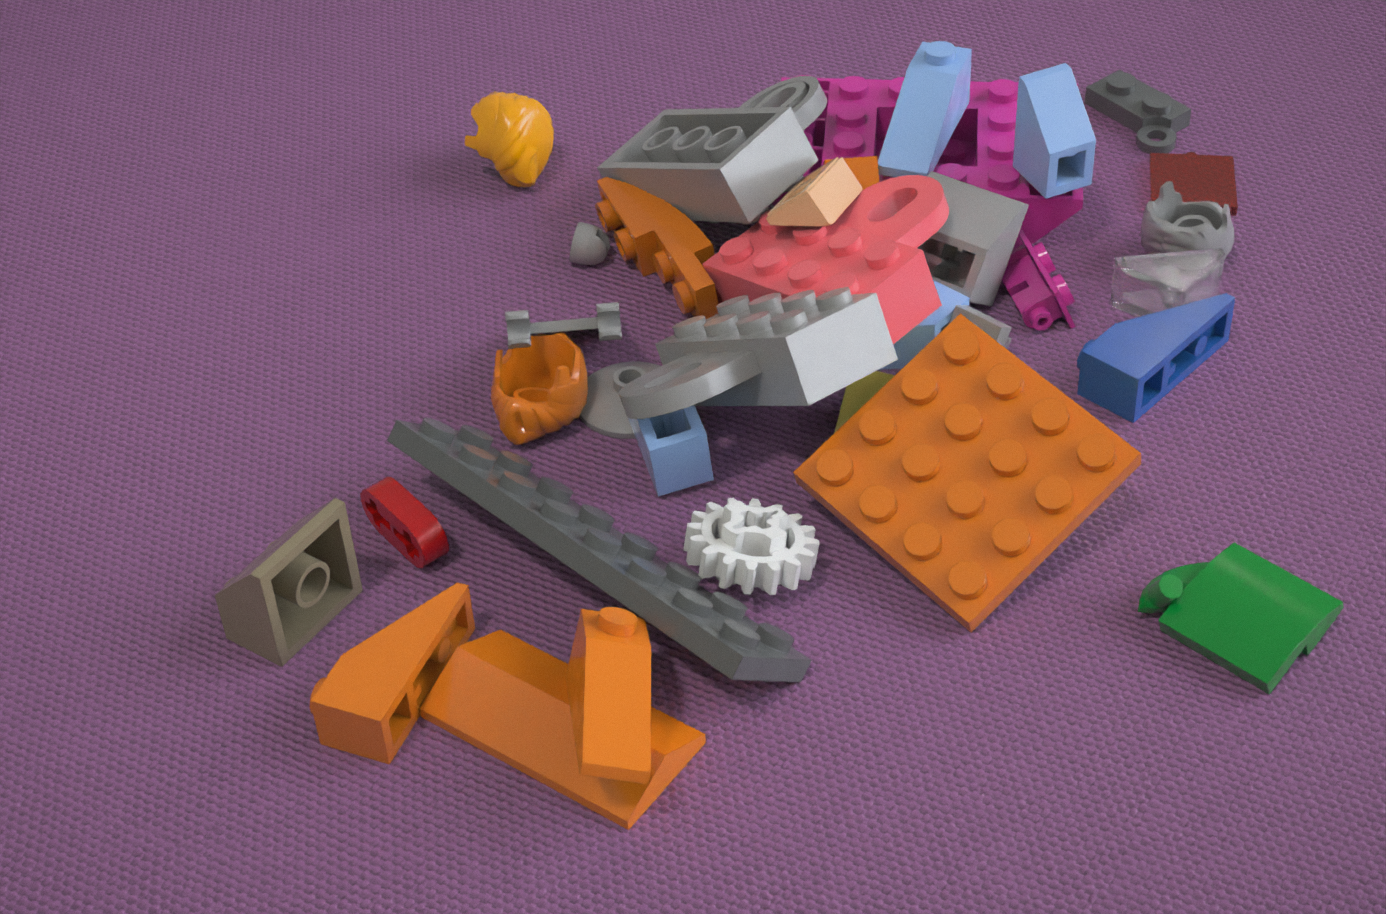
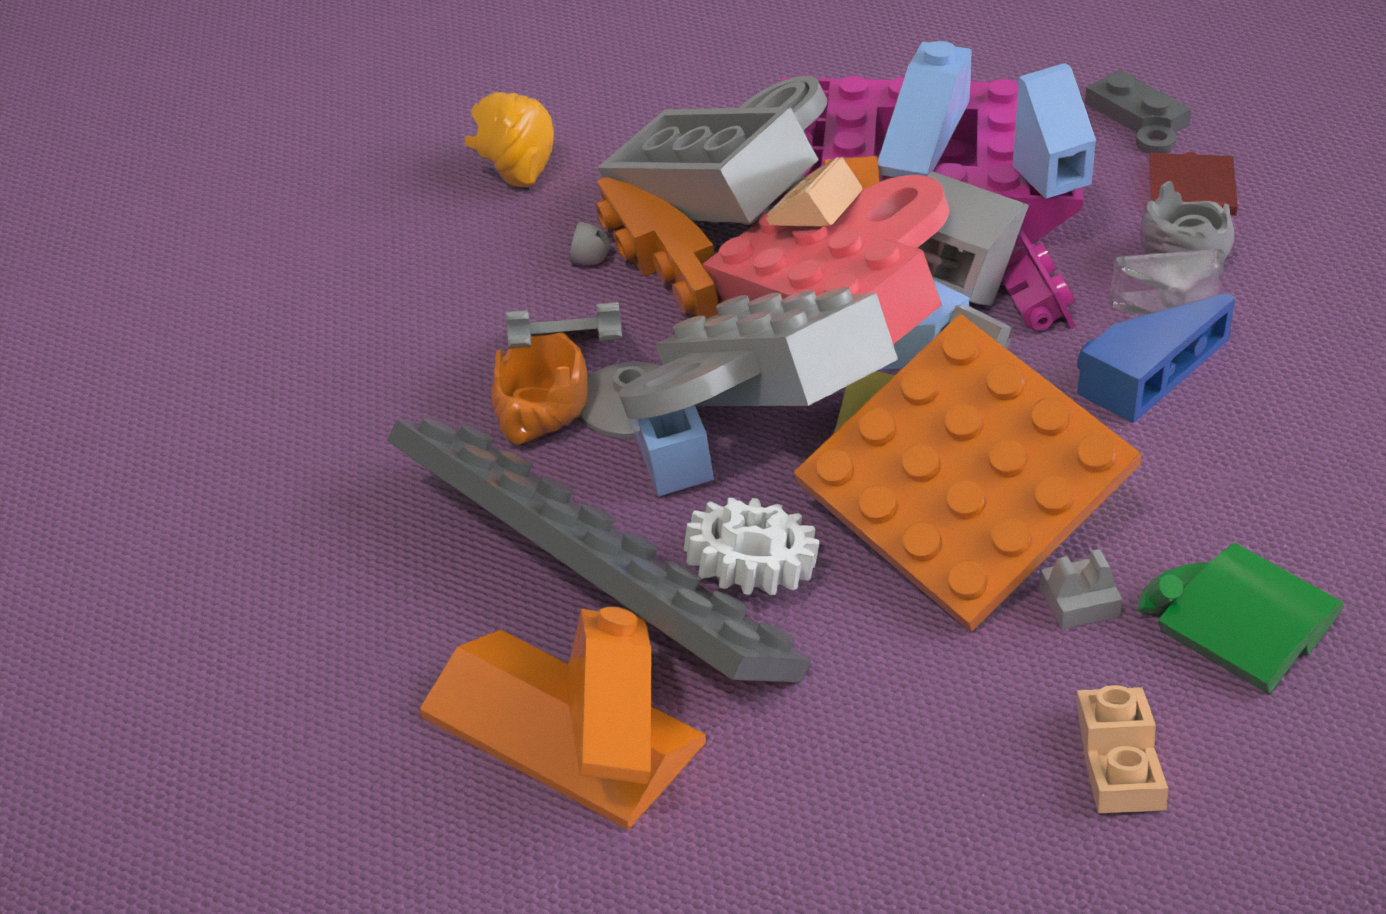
dark tan slope [215,498,363,667] -> none
orange slope [310,582,475,765] -> none
red beam [360,476,449,568] -> none
none -> light grey tile [1039,550,1123,630]
none -> light nougat slope [1076,685,1168,814]

